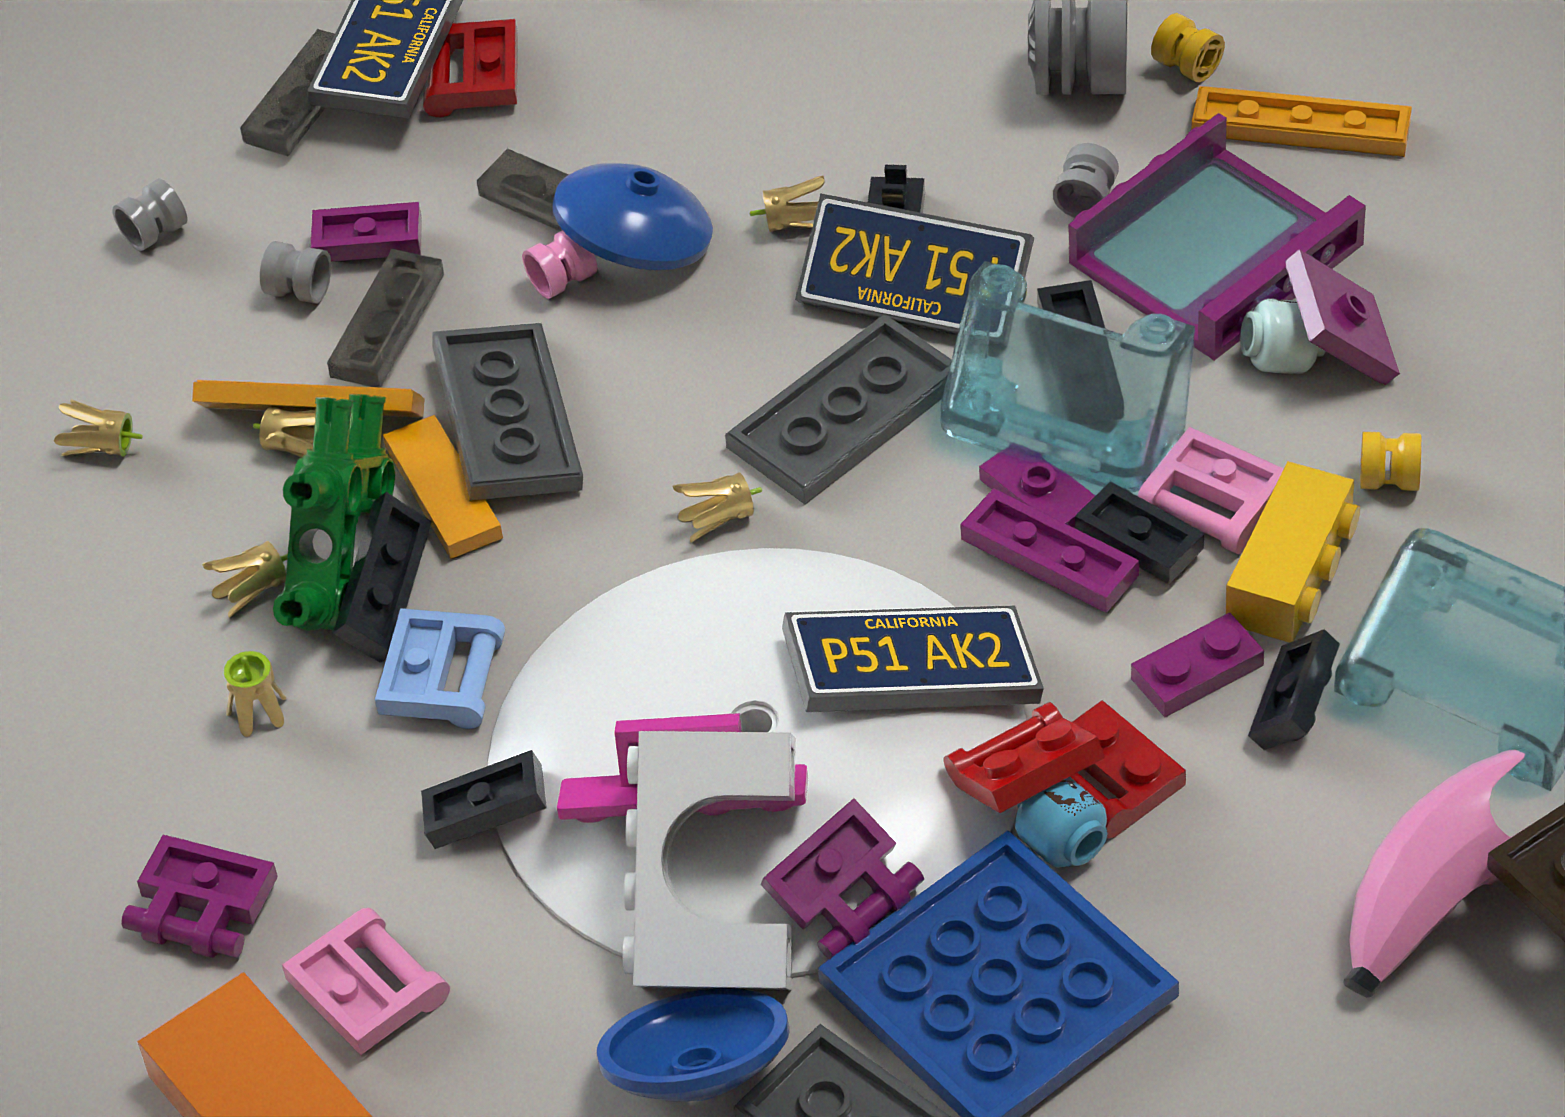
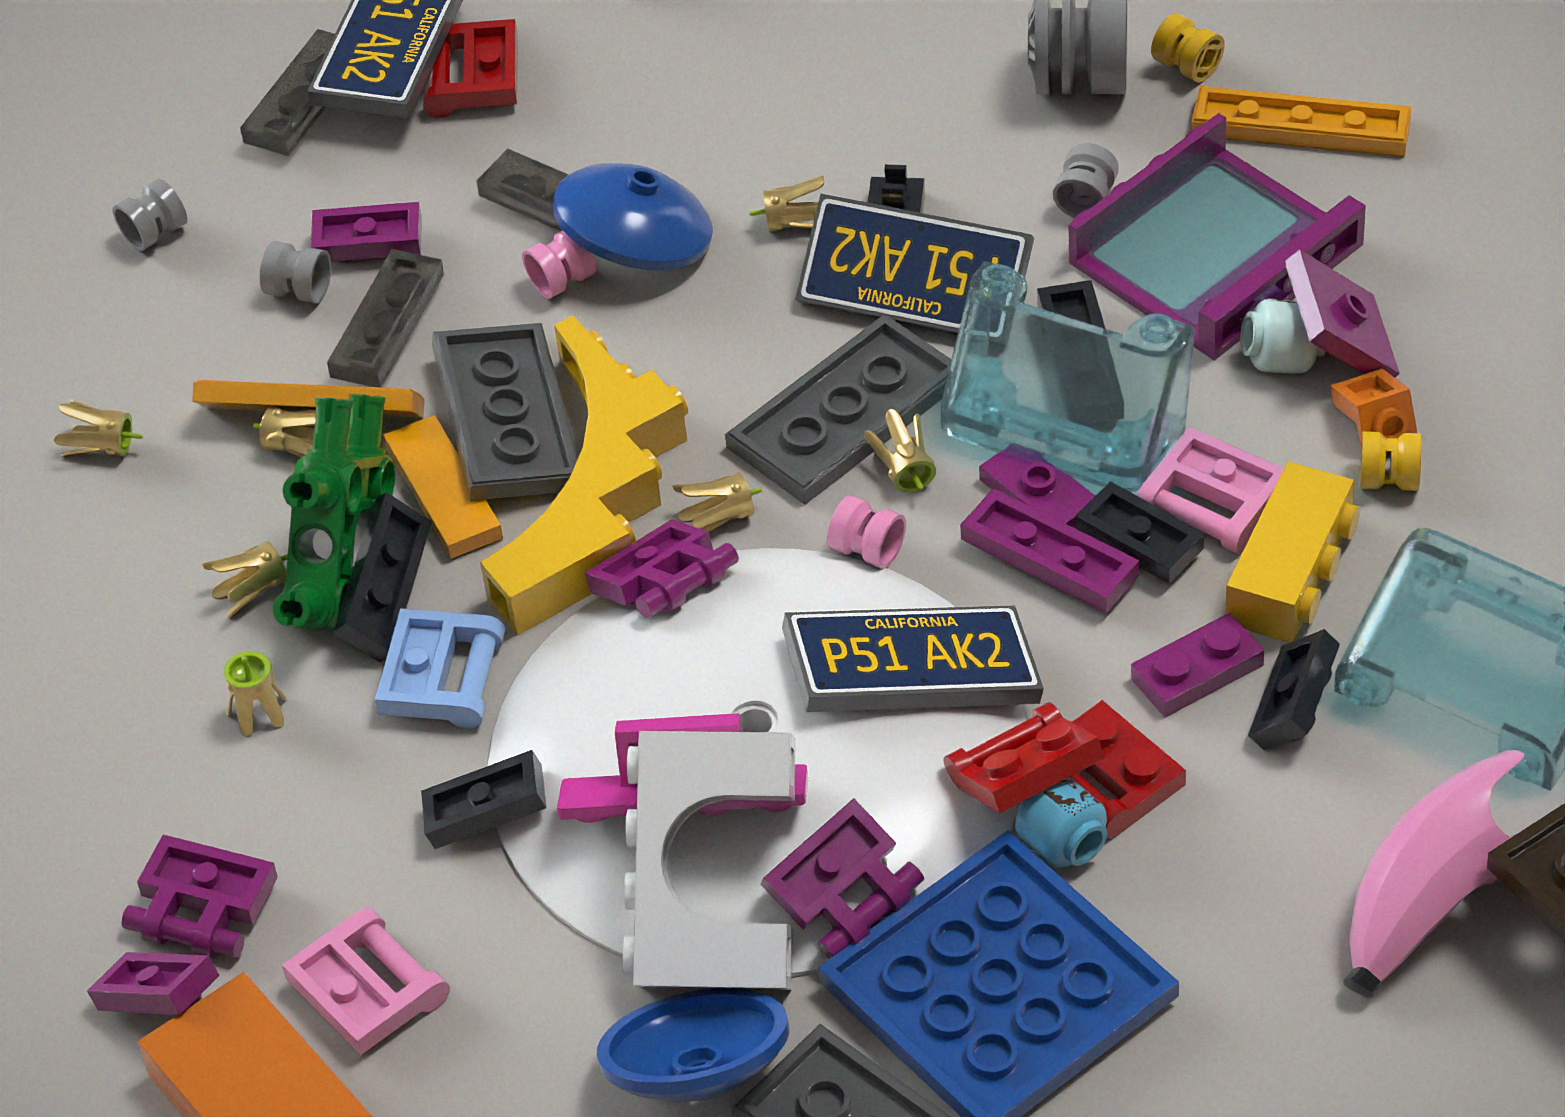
none -> magenta plate [87,952,220,1016]
none -> yellow arch [480,315,688,635]
none -> magenta plate [585,519,739,619]
none -> bright pink wheel [827,495,906,569]
none -> pearl gold piece [863,409,936,492]
none -> orange bracket [1330,369,1417,452]

